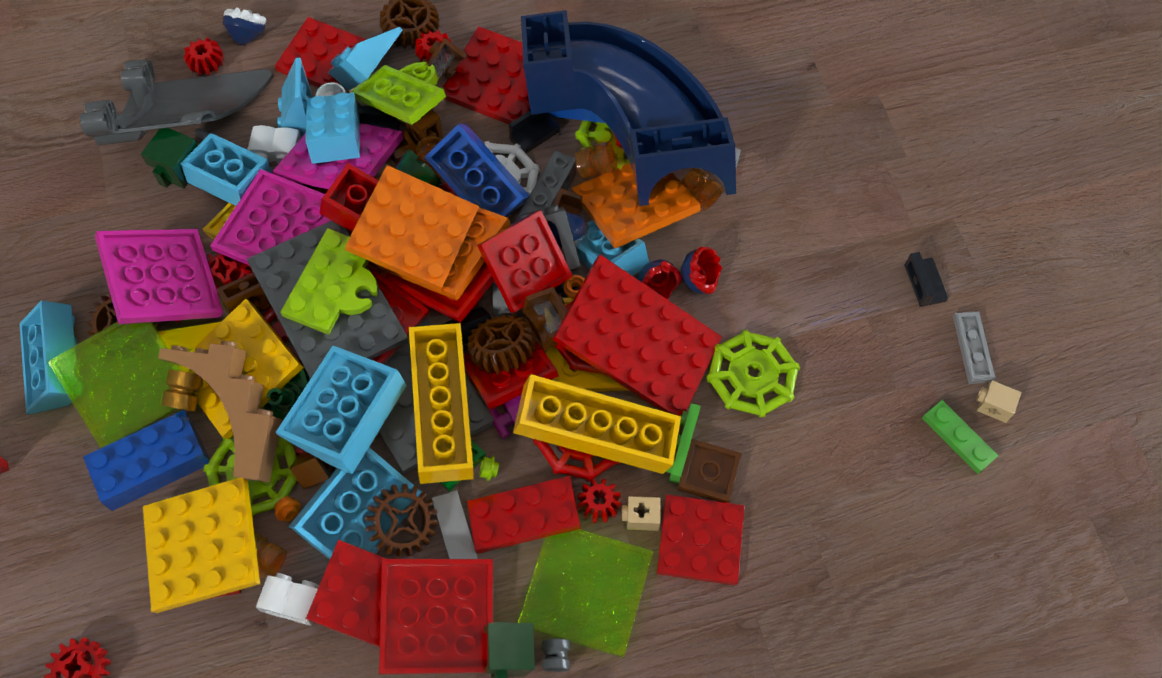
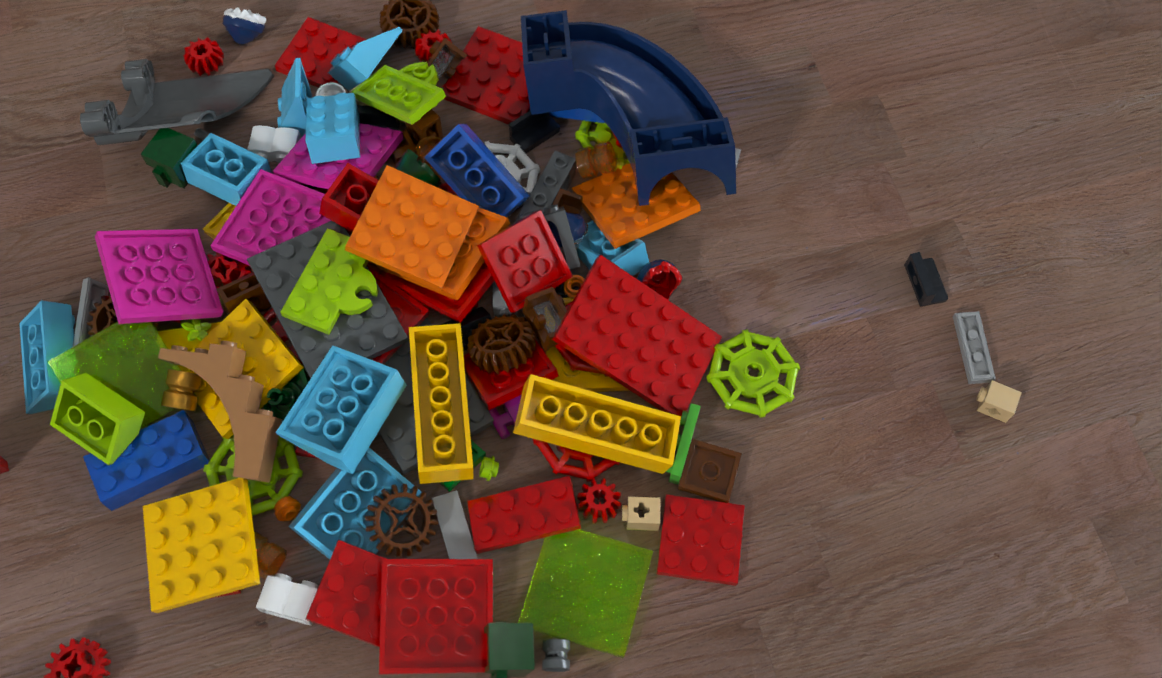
reddish brown panel [289,451,336,489] -> none
red hair [680,247,723,294] -> none
clear orange wheel [681,168,724,211] -> none
bright green plate [922,400,999,474] -> none
none -> lime slope [50,373,145,465]
none -> light grey tile [72,277,109,356]
none -> lime plant [181,319,212,341]

